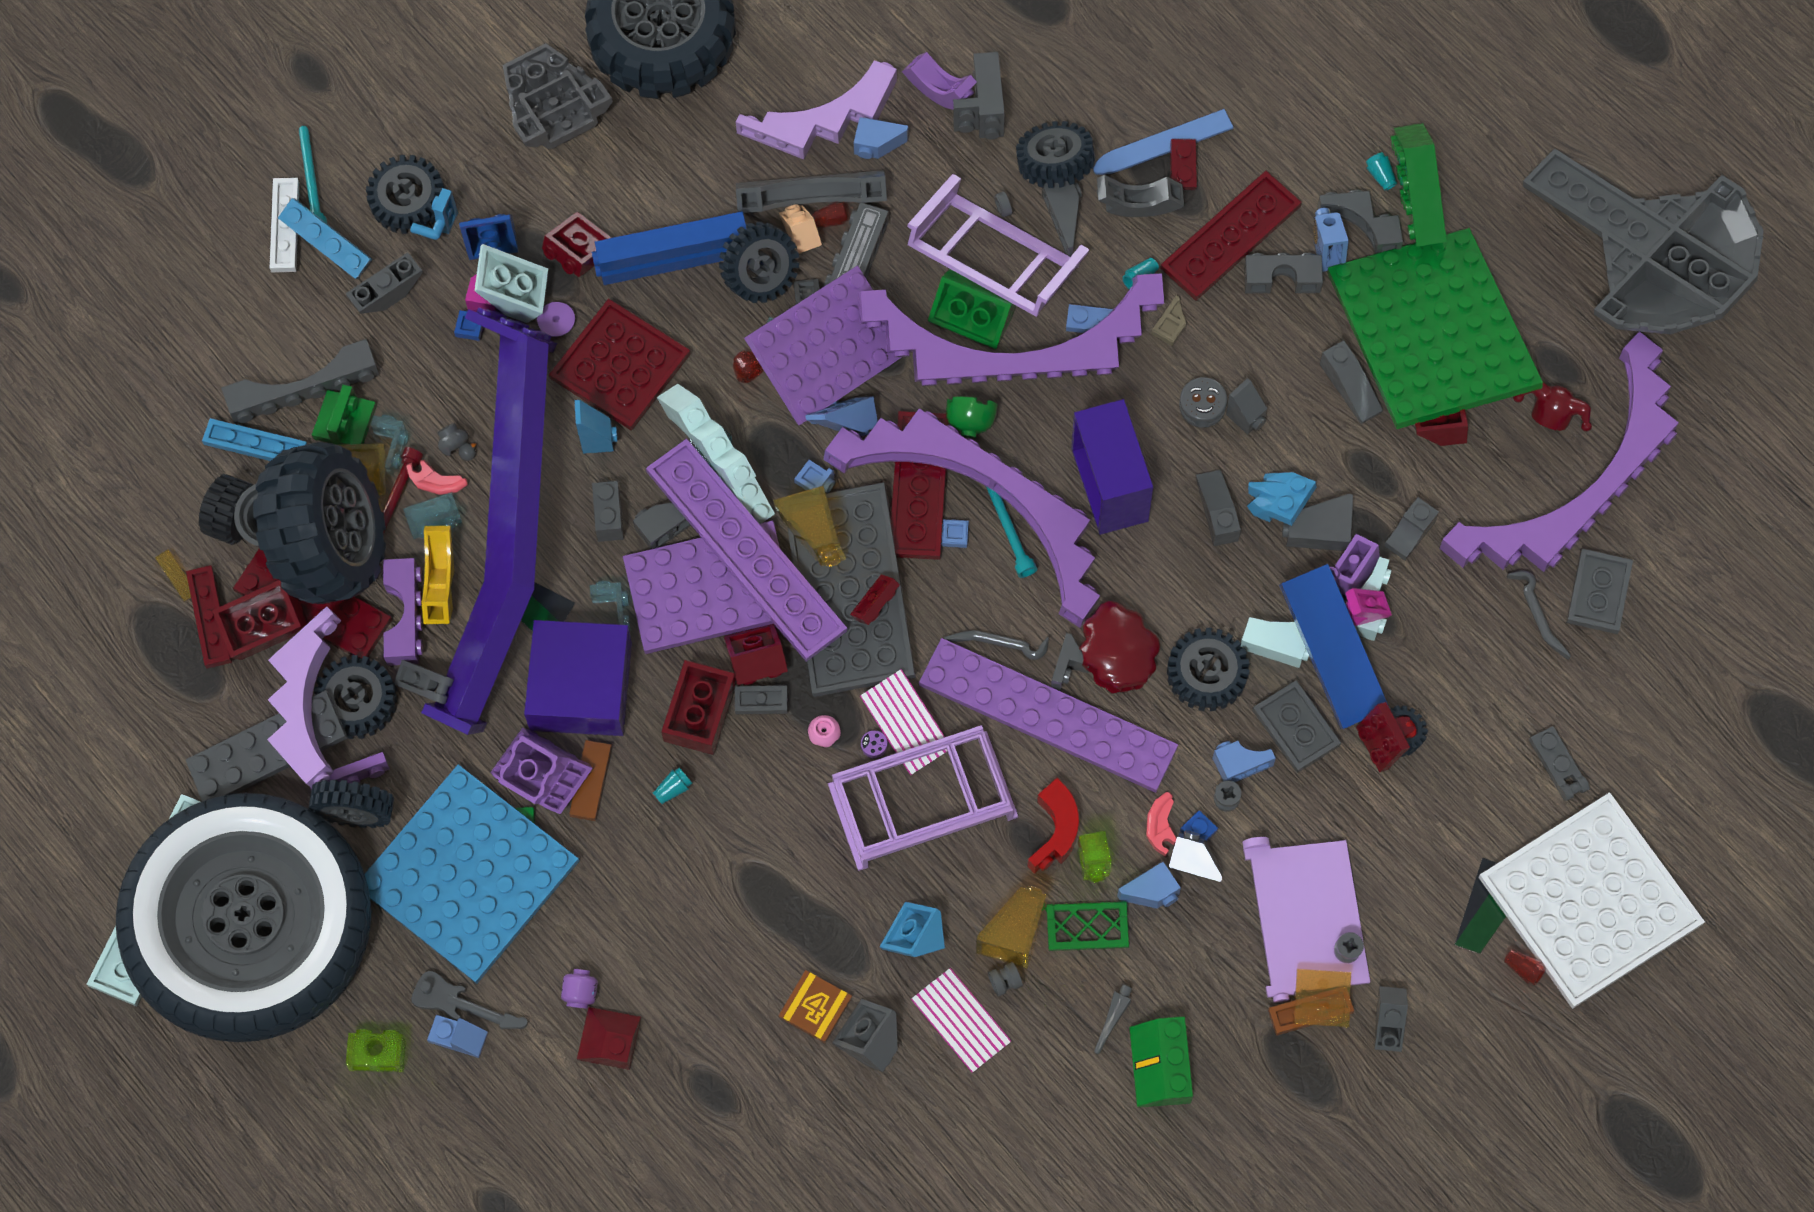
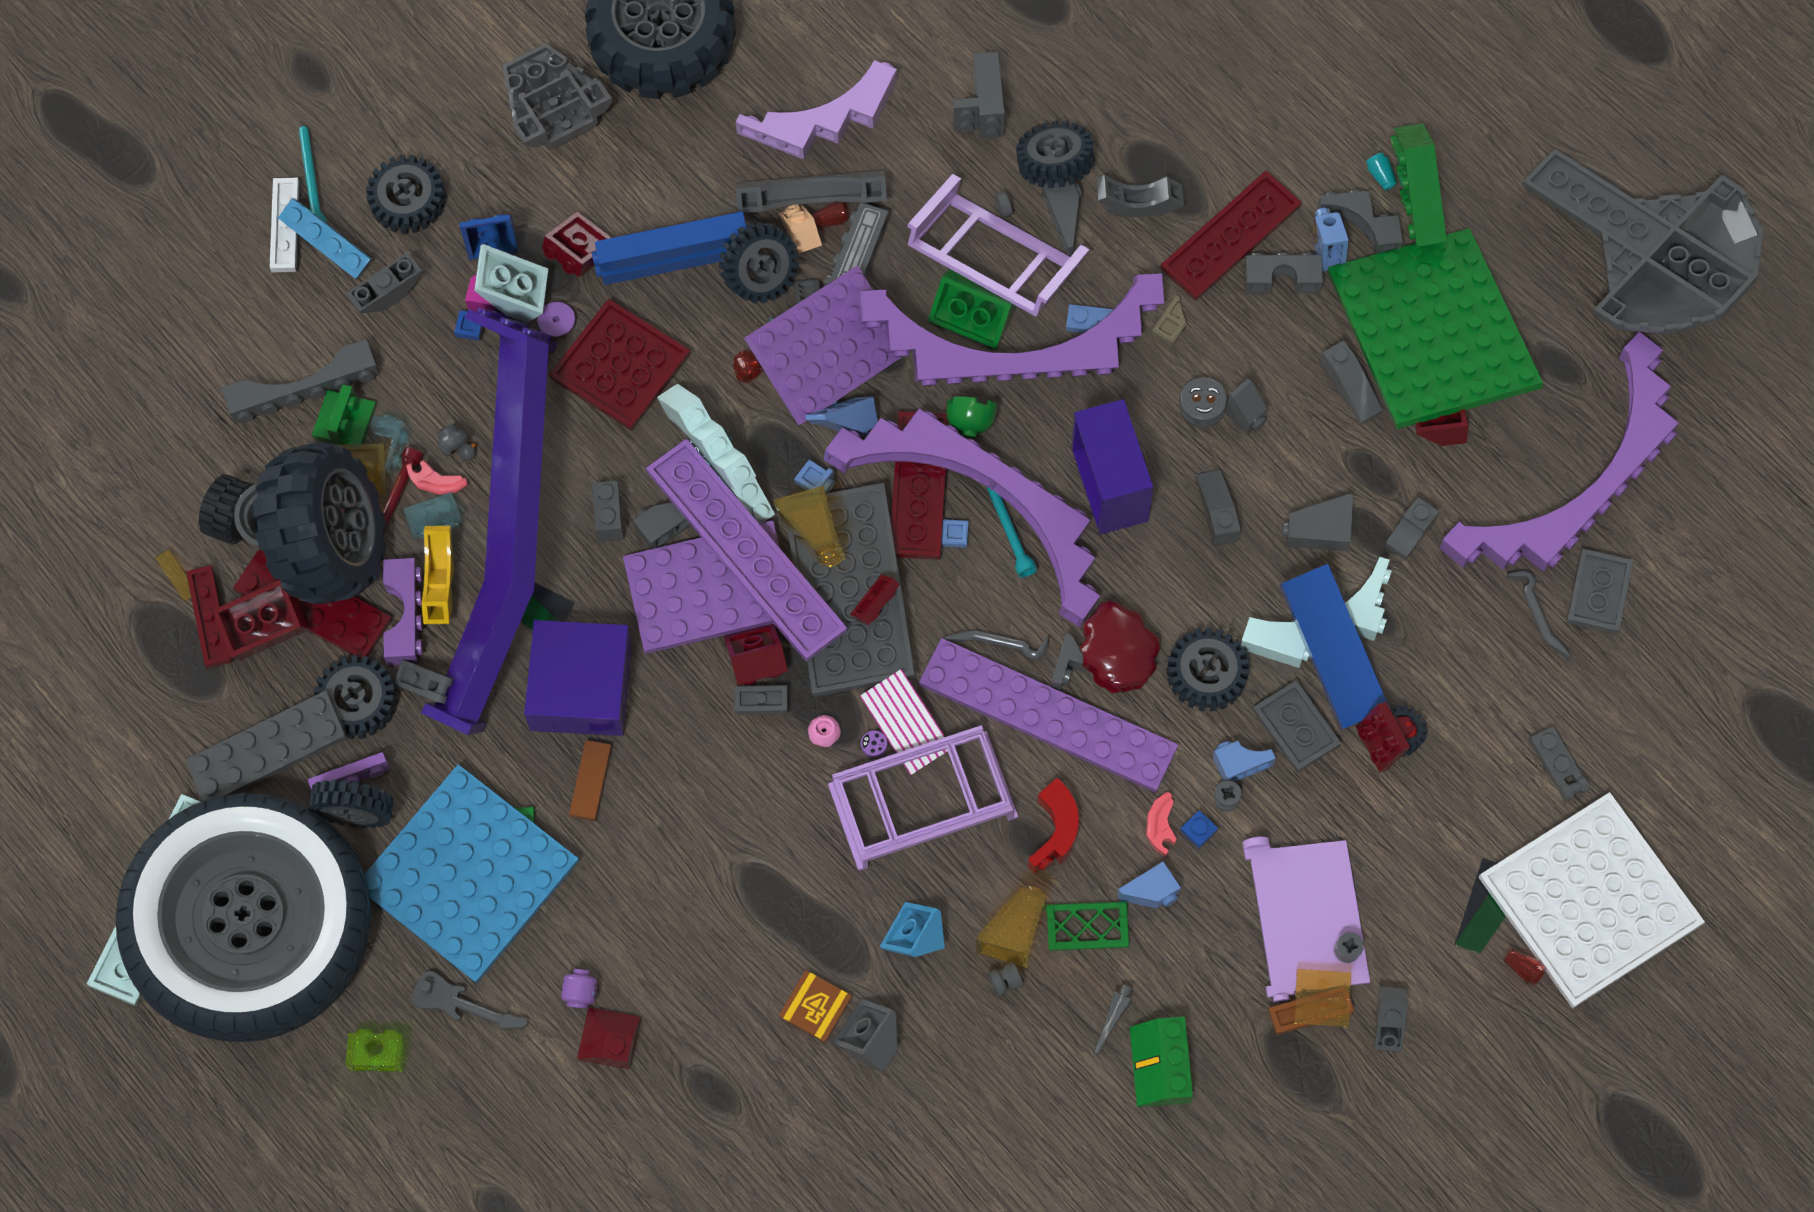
dark azure plate [202,418,307,461] -> none
lavender arch [267,607,341,788] -> none
dark azure plate [410,188,458,240] -> none
medium blue slope [427,1015,488,1058] -> none
medium lavender slope [490,727,593,814] -> none
dark azure slope [575,400,618,454] -> none
clear light blue bracket [590,581,630,630] -> none
teal cone [652,767,692,805] -> none
dark red brick [661,660,736,755] -> none
medium blue slope [854,117,908,159] -> none
medium lavender arch [902,52,977,110] -> none
white sticker [911,968,1011,1072] -> none
clear neon green brick [1077,831,1111,882] -> none
medium blue piece [1093,109,1233,175] -> none
teal cone [1122,258,1159,290] -> none
slope [1169,830,1223,882] -> none
dark red plate [1170,139,1197,190] -> none
dark azure plate [1247,472,1317,526] -> none
medium lavender hinge [1329,534,1380,596] -> none
dark pink slope [1345,588,1392,626] -> none
dark red piece [1513,382,1592,432] -> none

